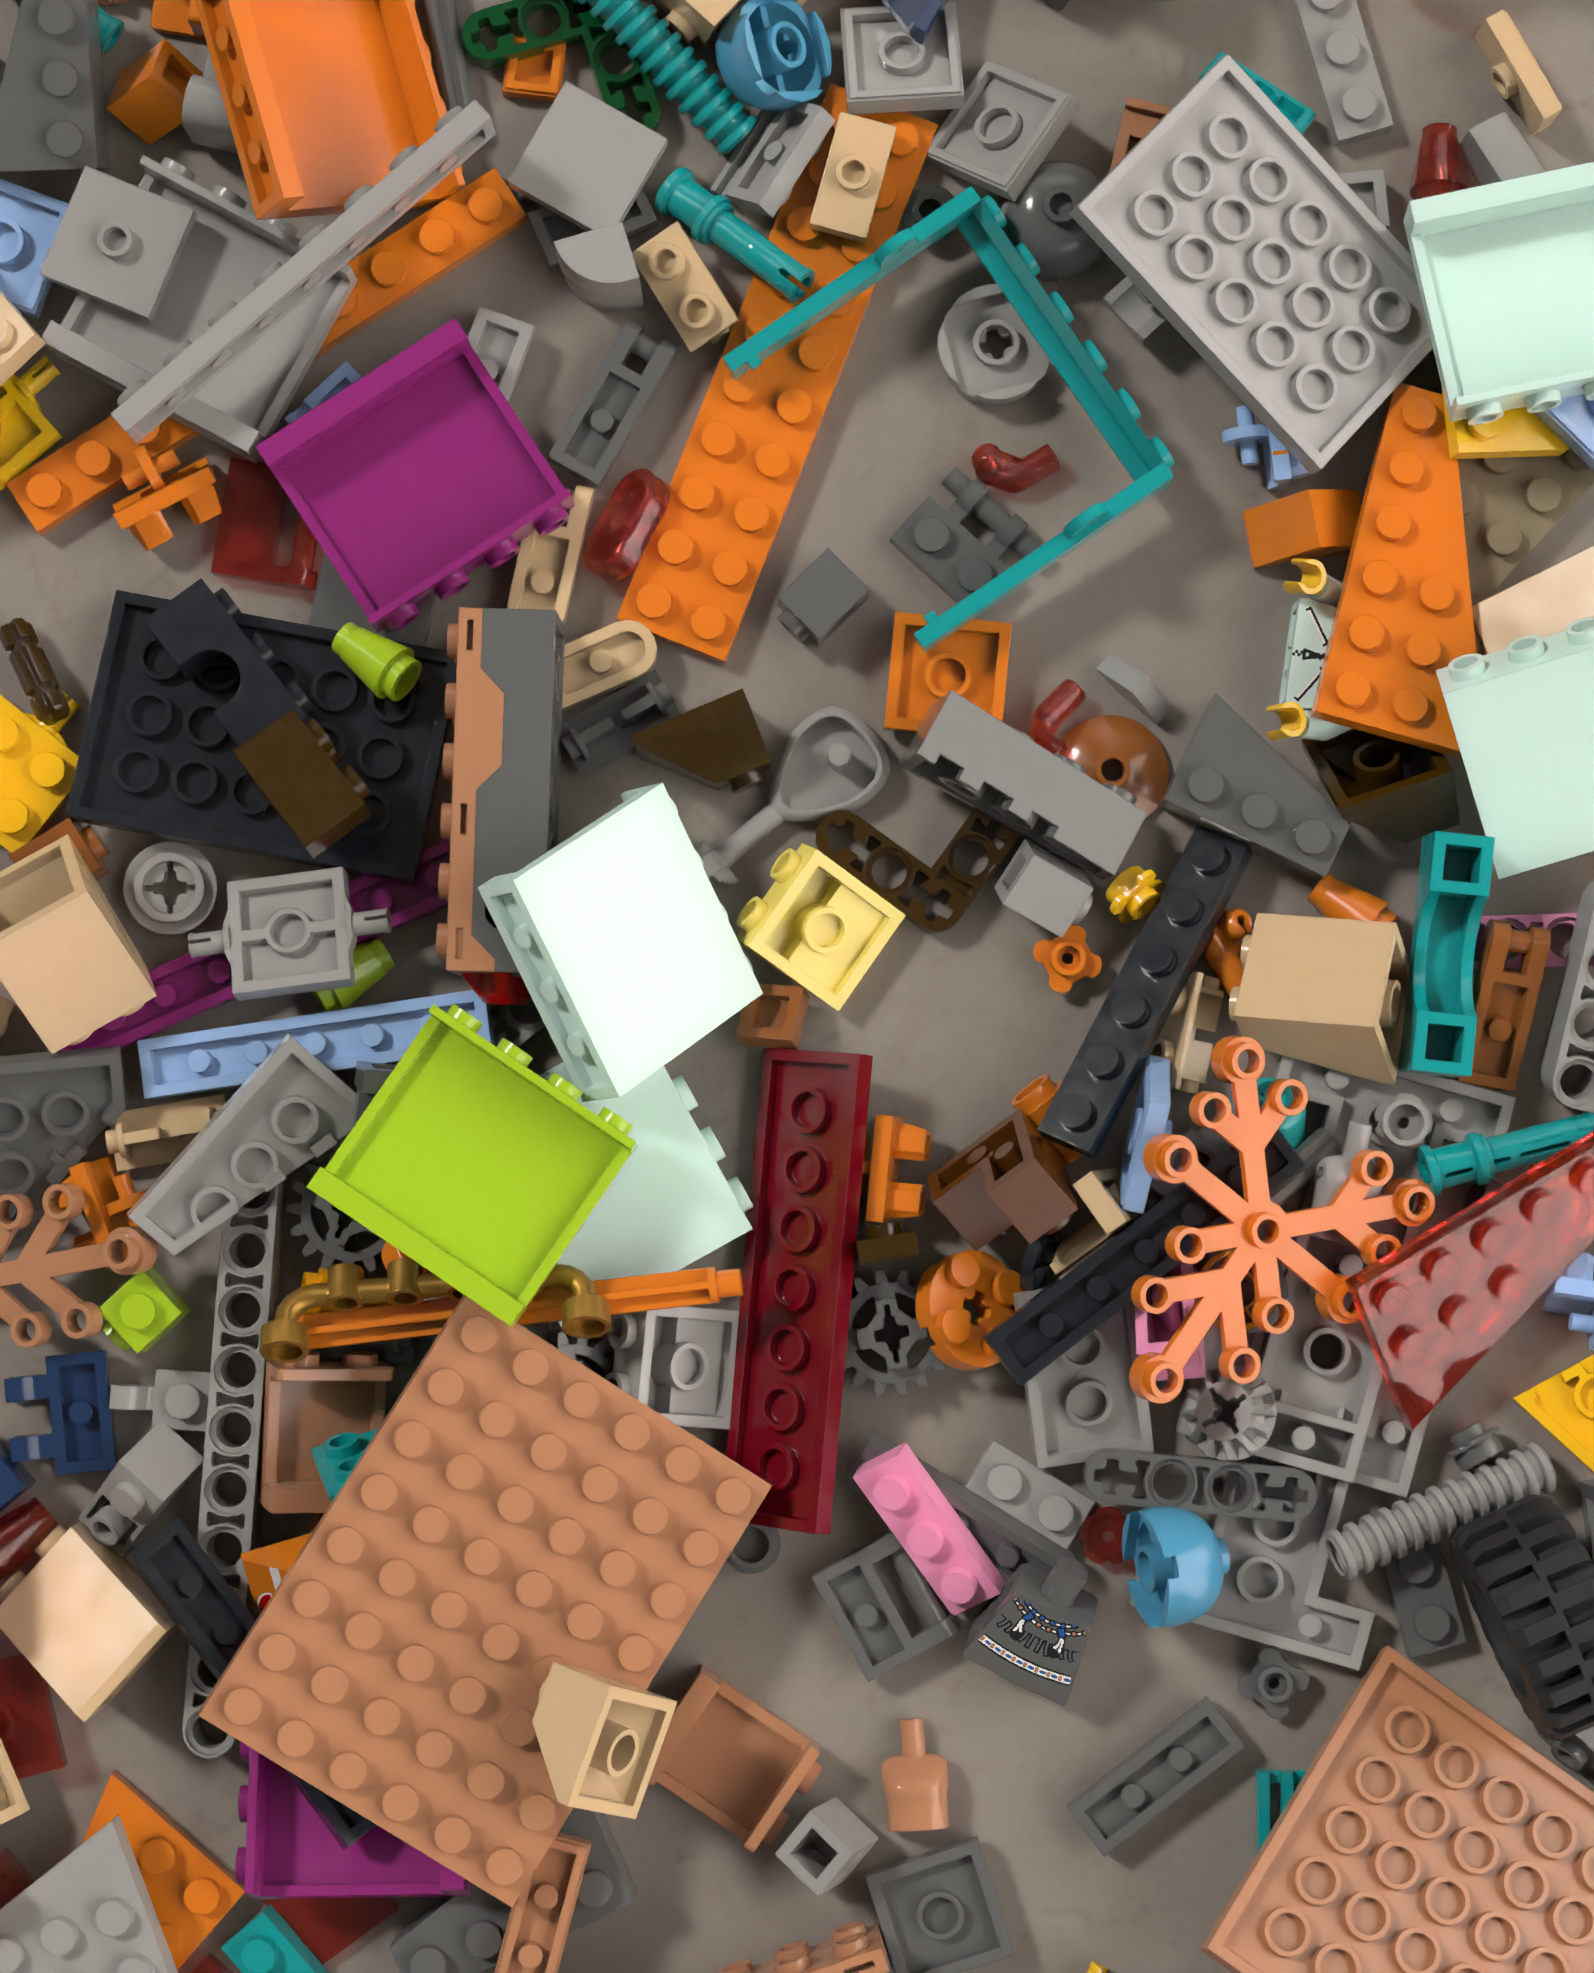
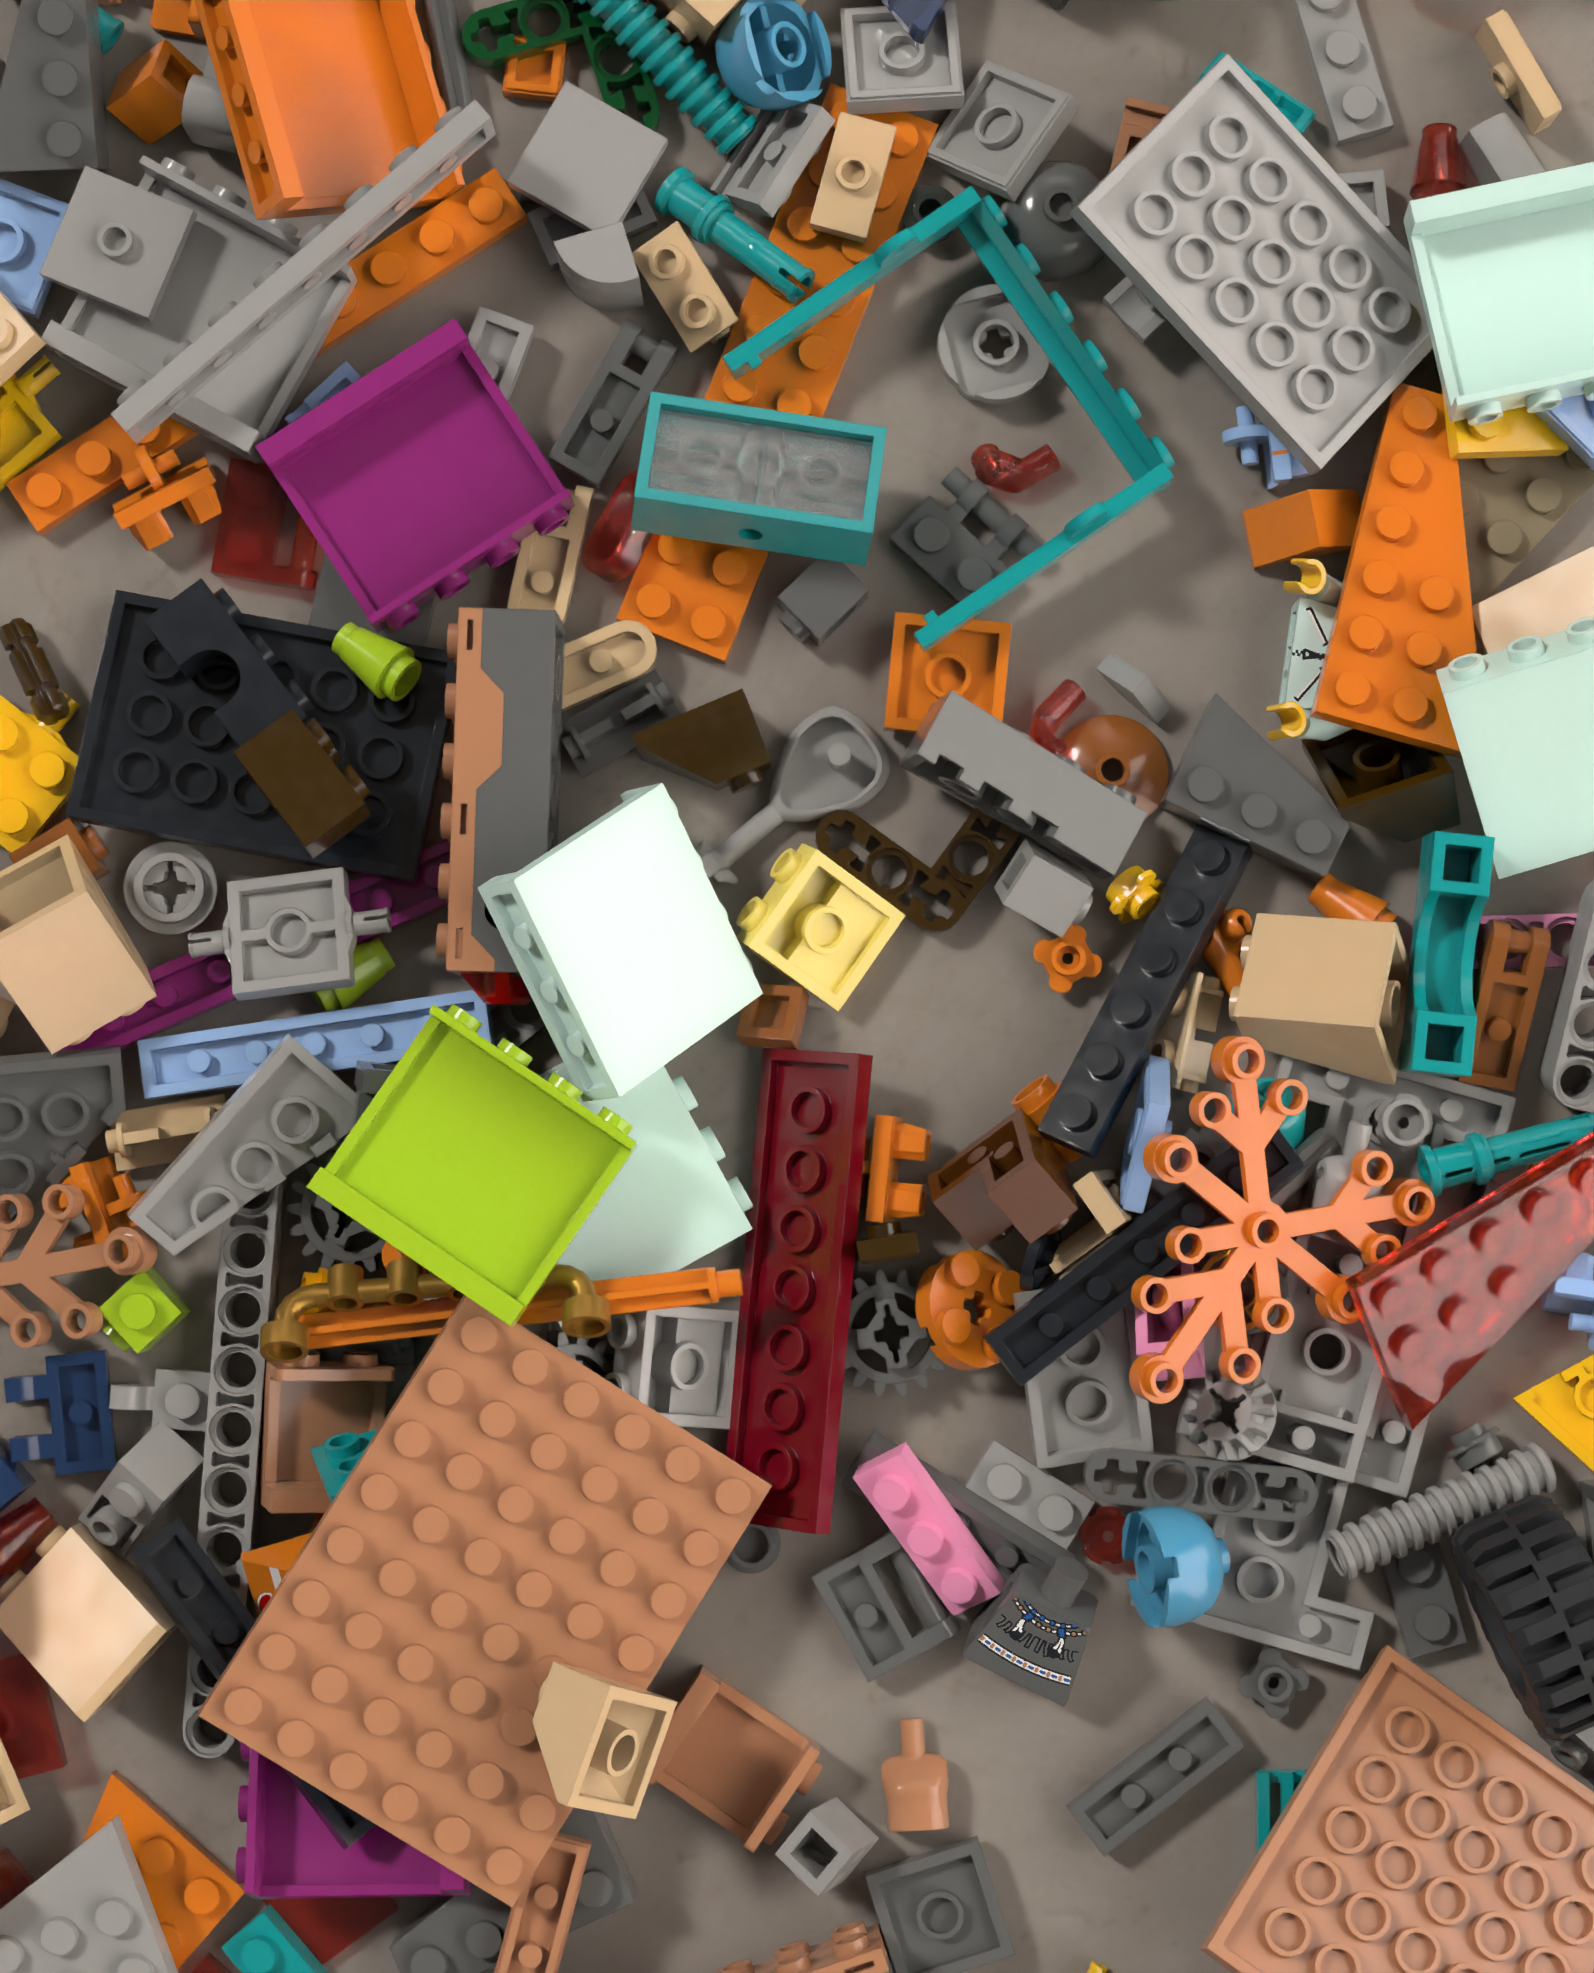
none -> brick [631,391,887,566]

